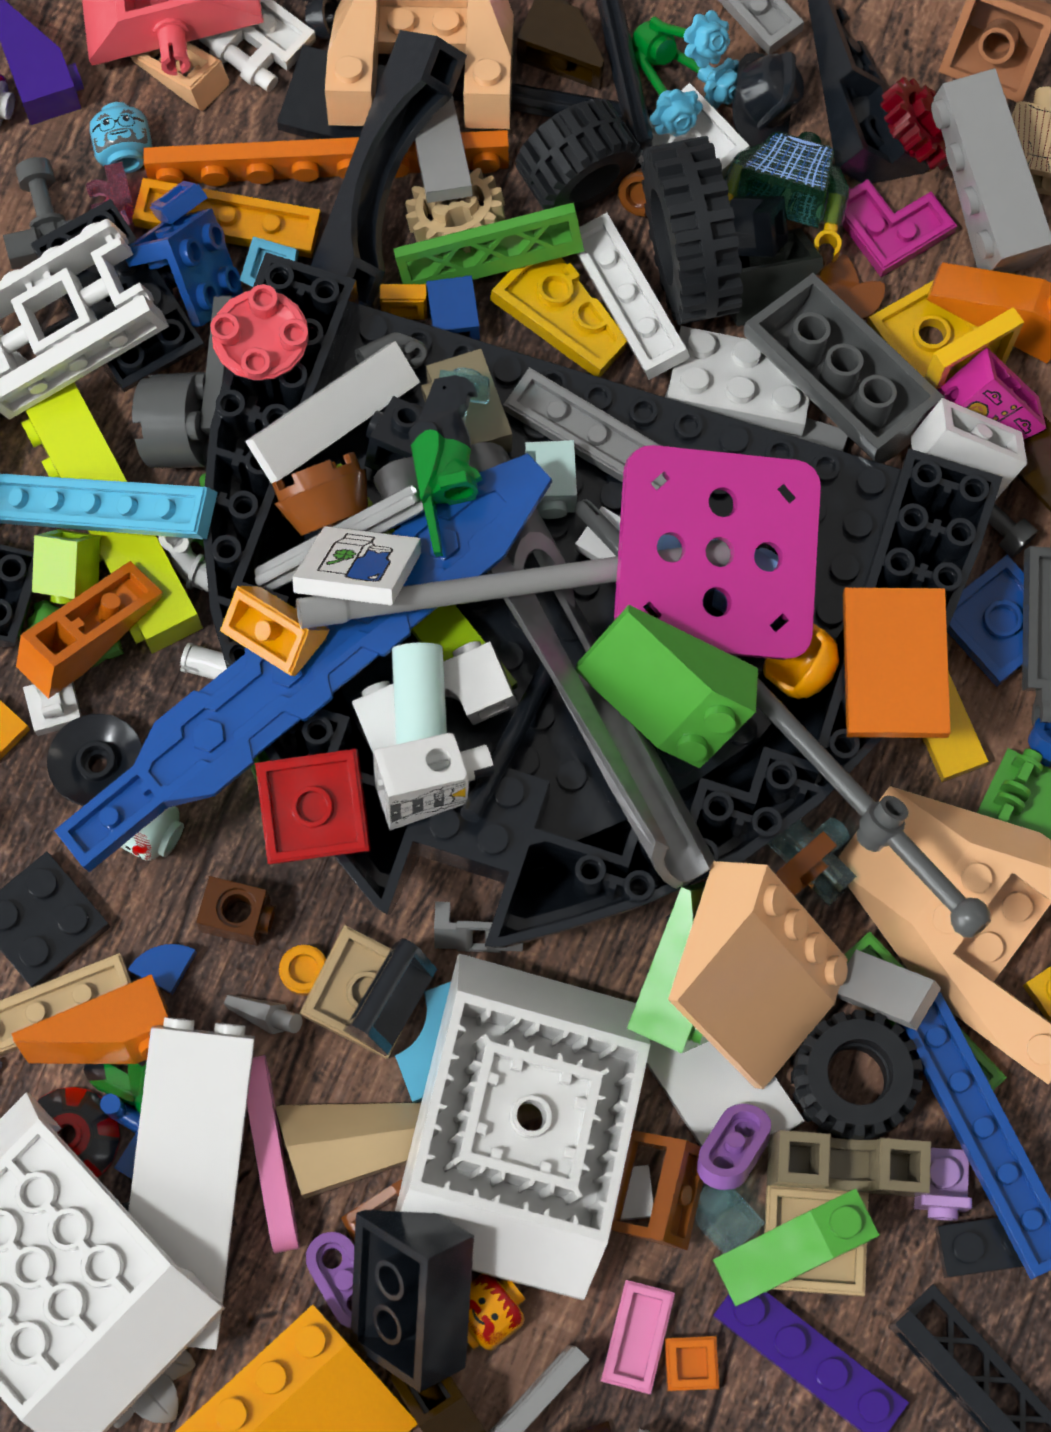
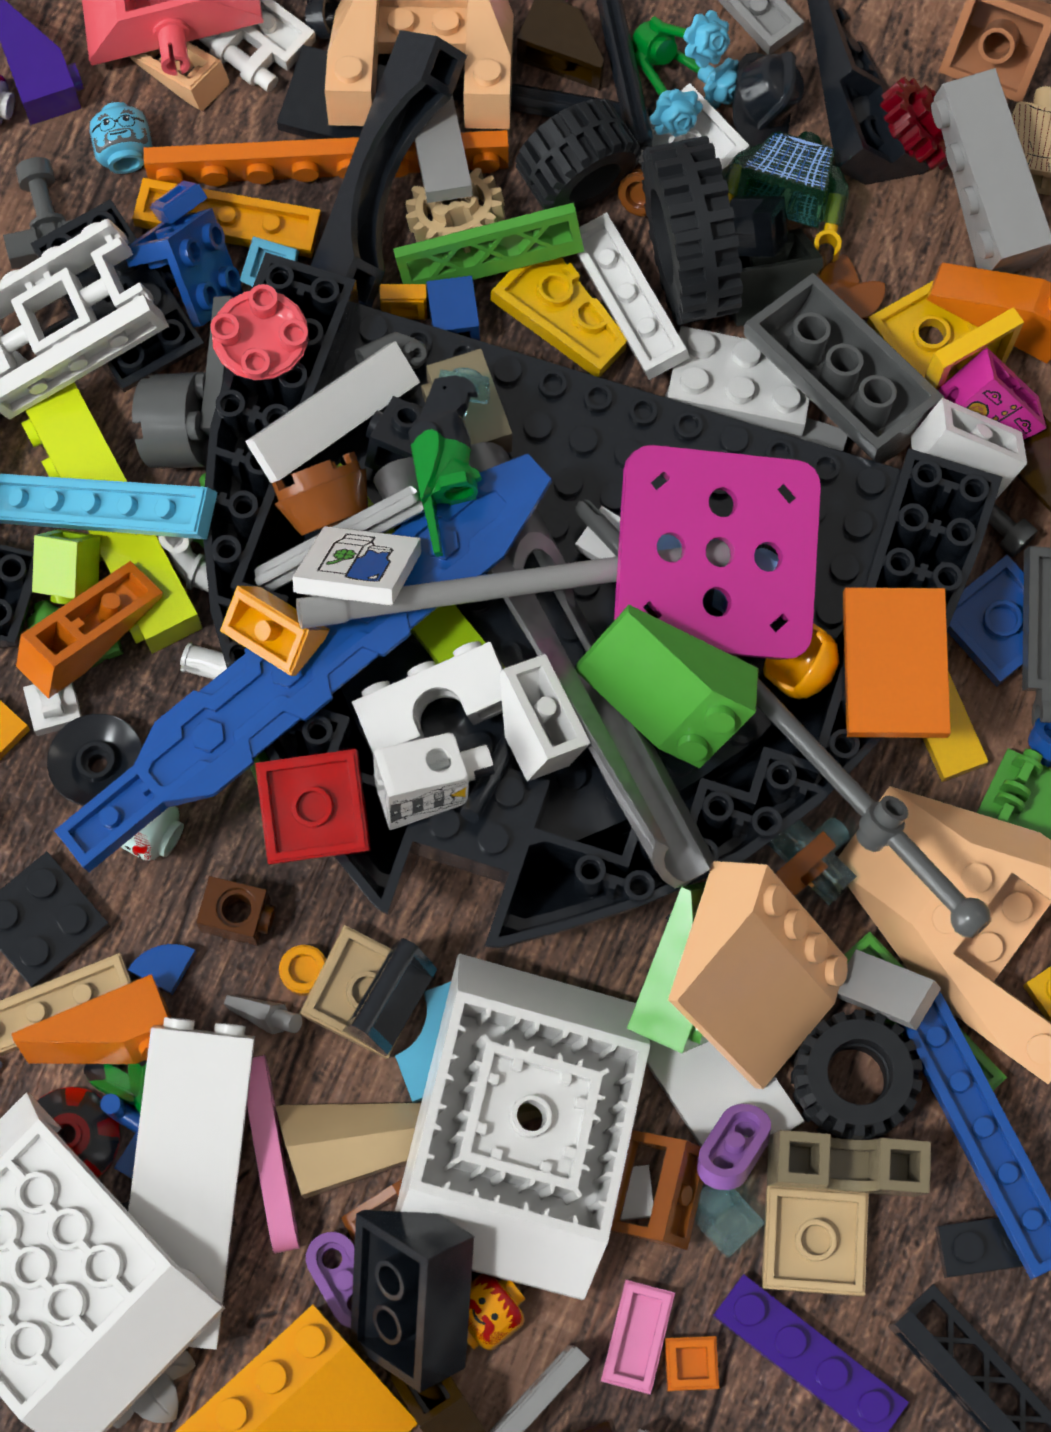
clear pink tile [86,162,135,225] -> none
light aqua brick [392,643,447,744] -> none
light grey piece [434,902,523,953] -> none
light grey tile [503,367,667,490] -> none
light aqua brick [525,440,577,519] -> none
bright green slope [713,1188,880,1307] -> none
dark pink tile [838,179,957,277] -> none
lavender bracket [914,1147,972,1221] -> none
none -> white slope [499,654,591,782]

